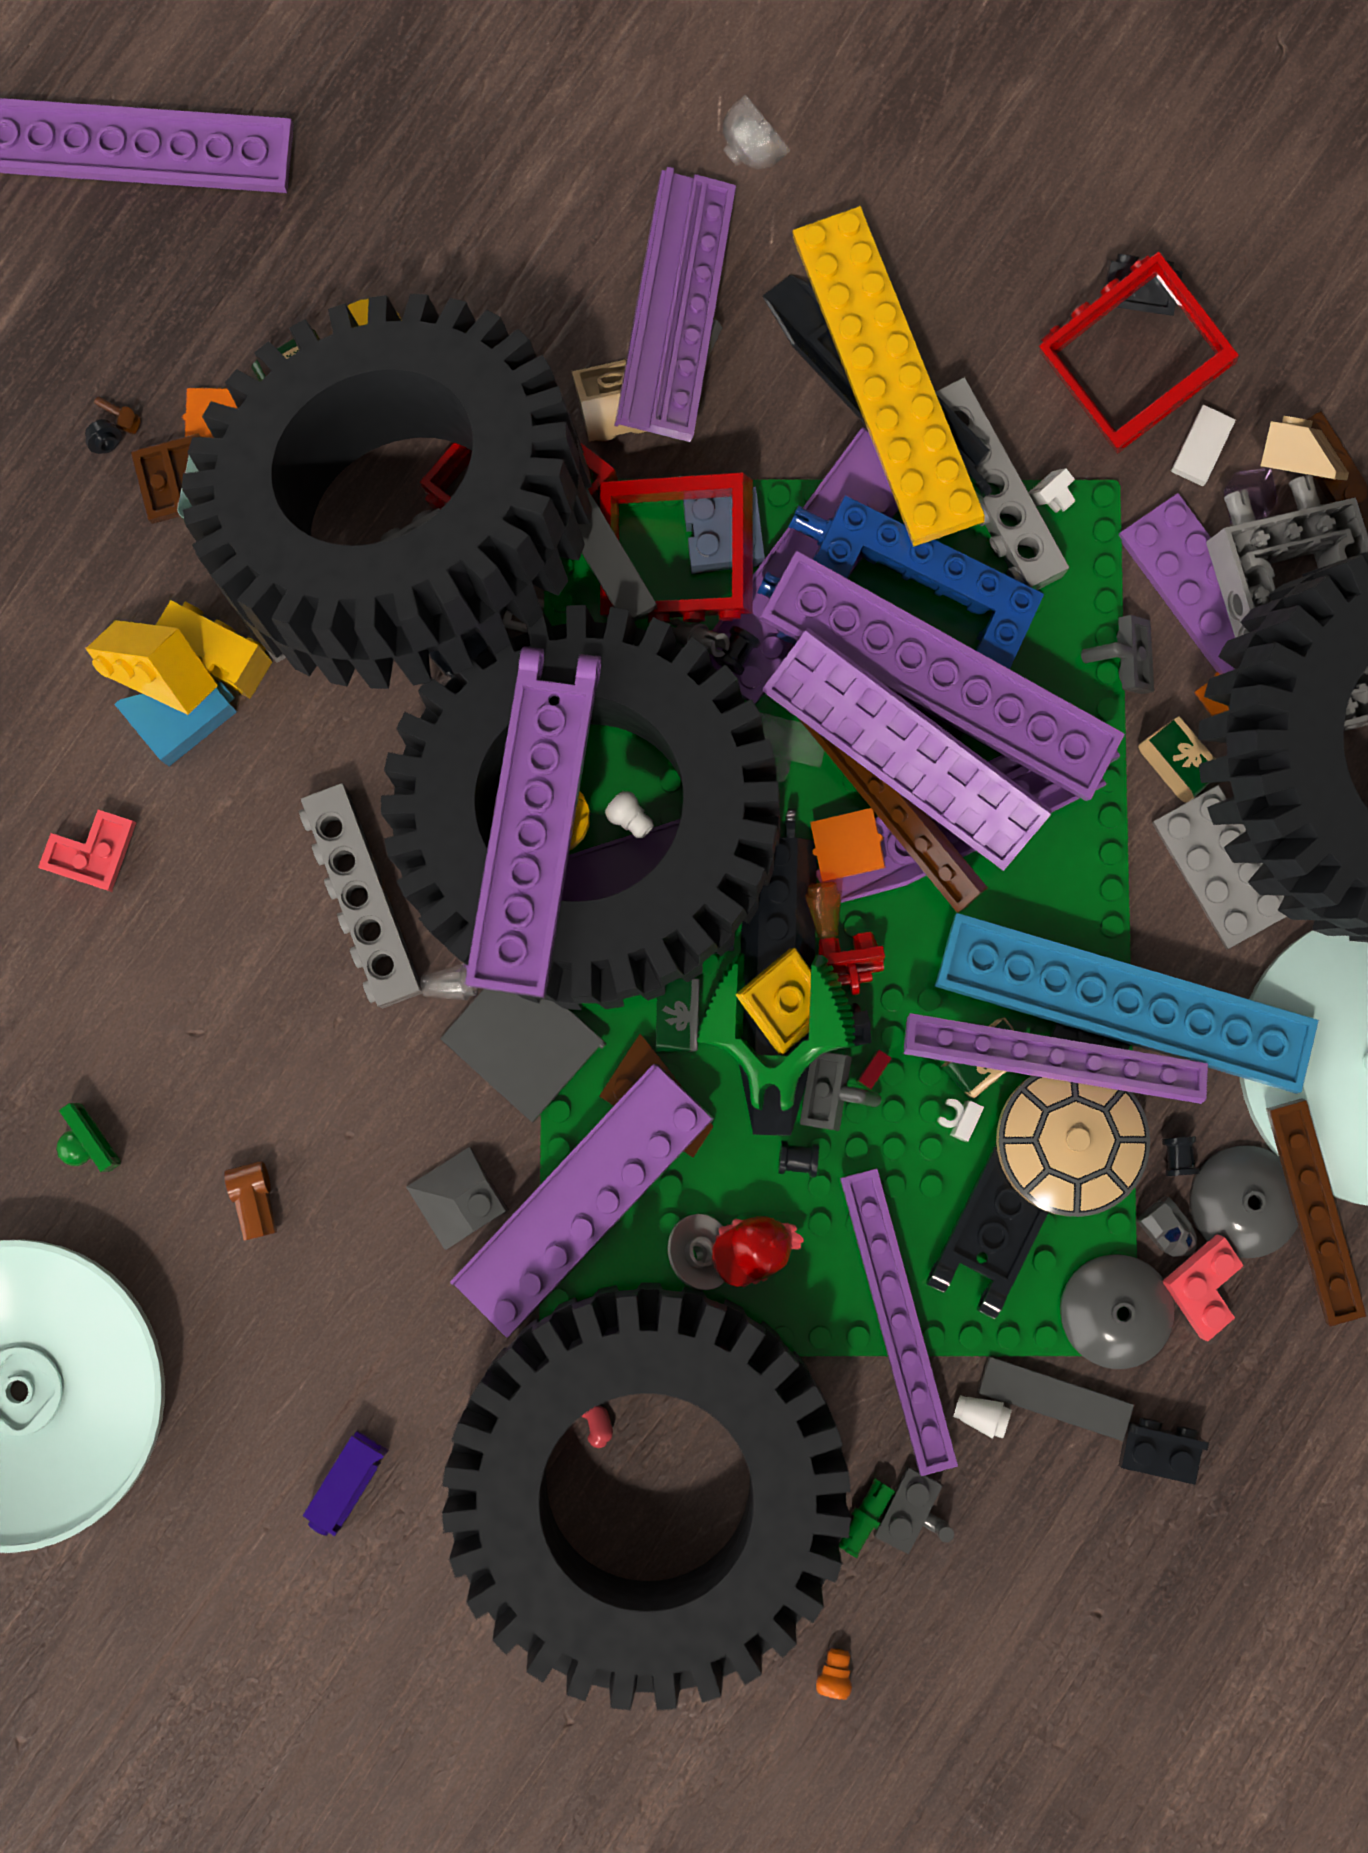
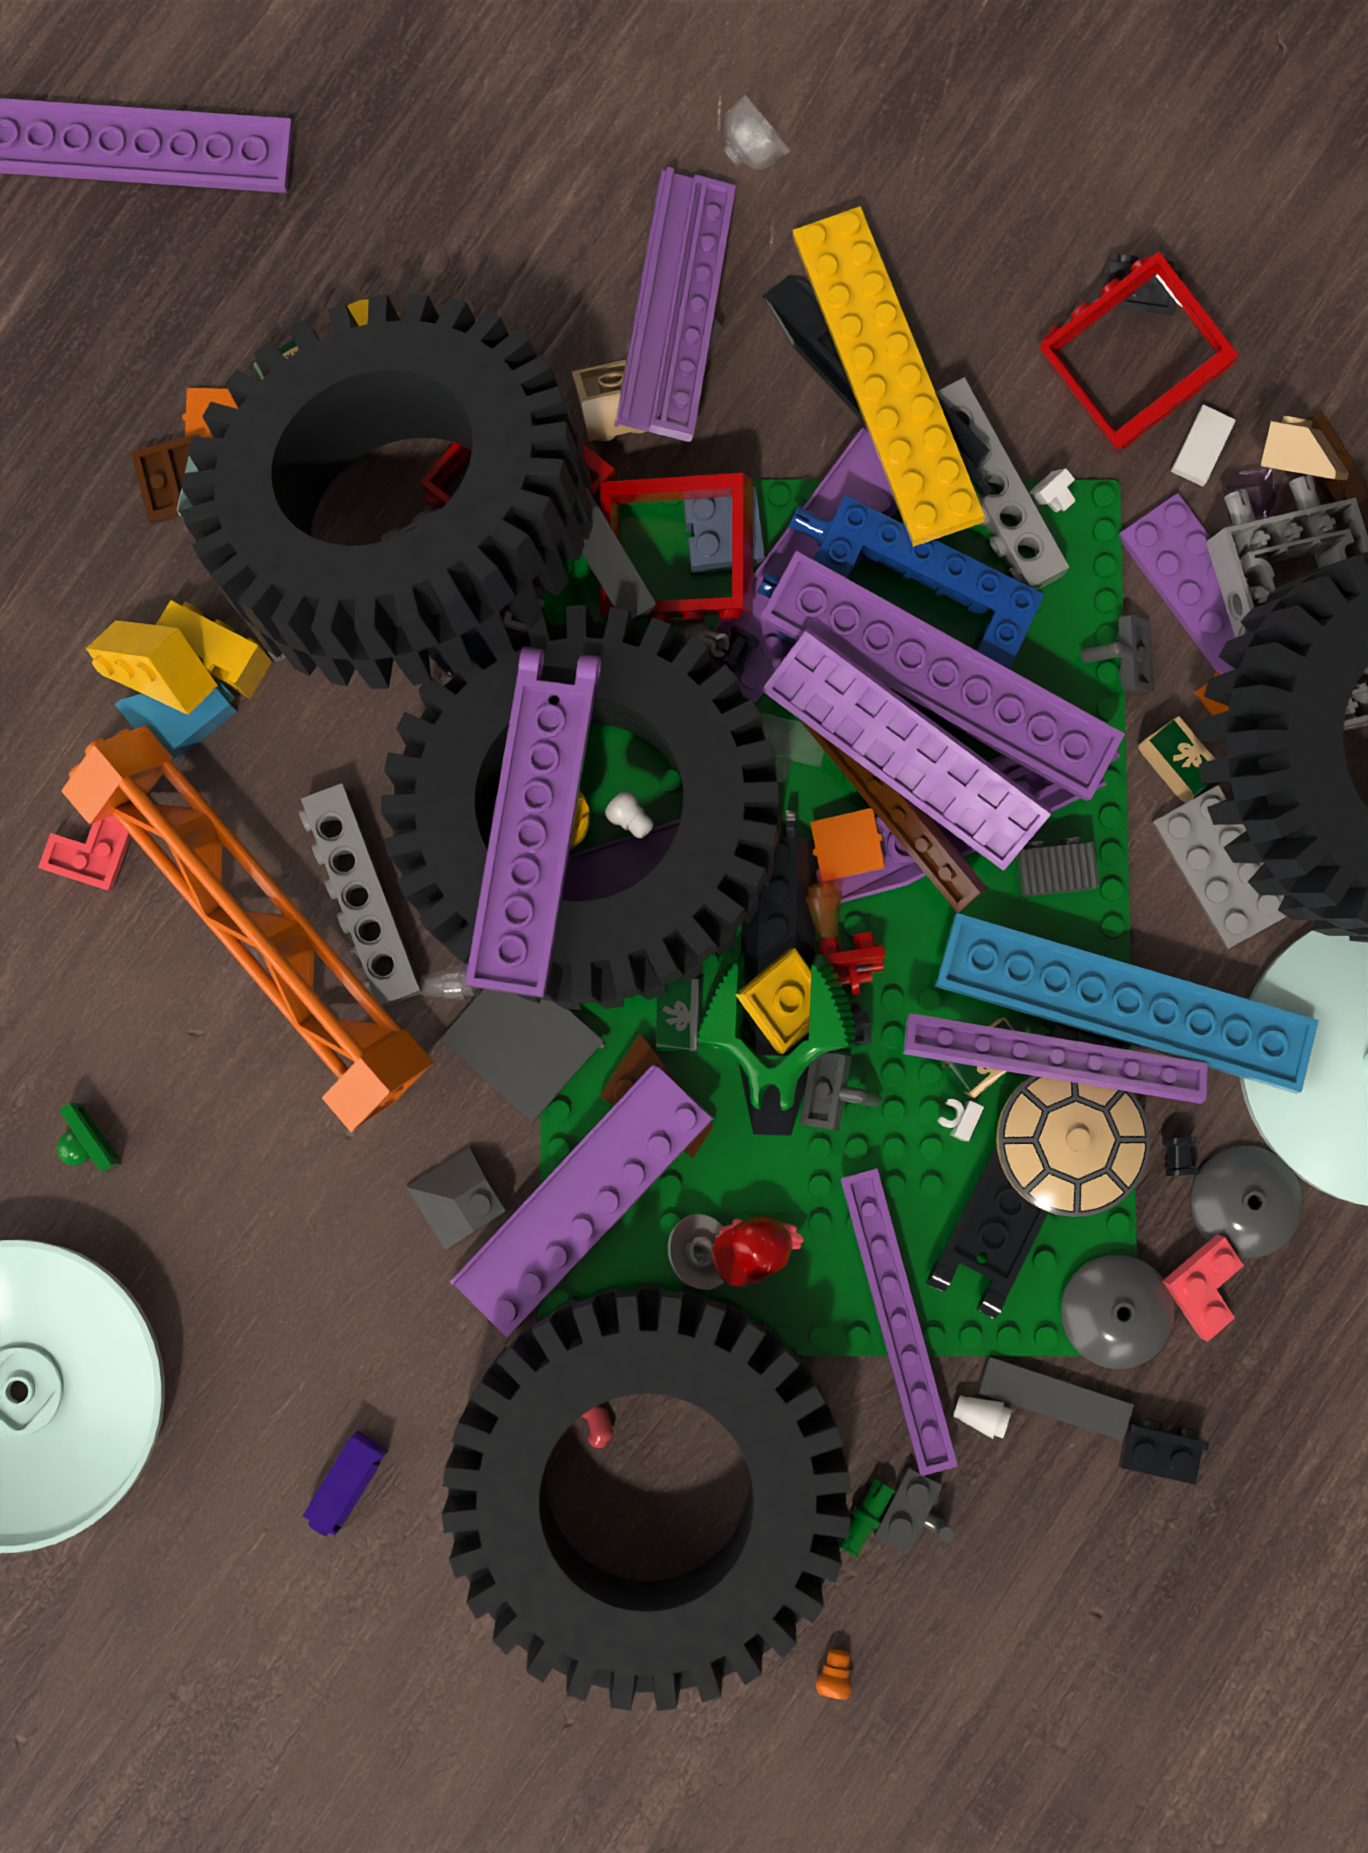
black plate [85,419,122,454] -> none
reddish brown hand [95,396,141,434] -> none
dark orange piece [224,1161,277,1241] -> none
black bush [778,1140,819,1178] -> none
dark red tile [856,1050,892,1090] -> none
dark grey rock [1136,1196,1197,1257] -> none
reddish brown plate [1266,1098,1366,1327] -> none
none -> orange piece [62,725,434,1132]
none -> dark grey brick [1015,837,1099,898]

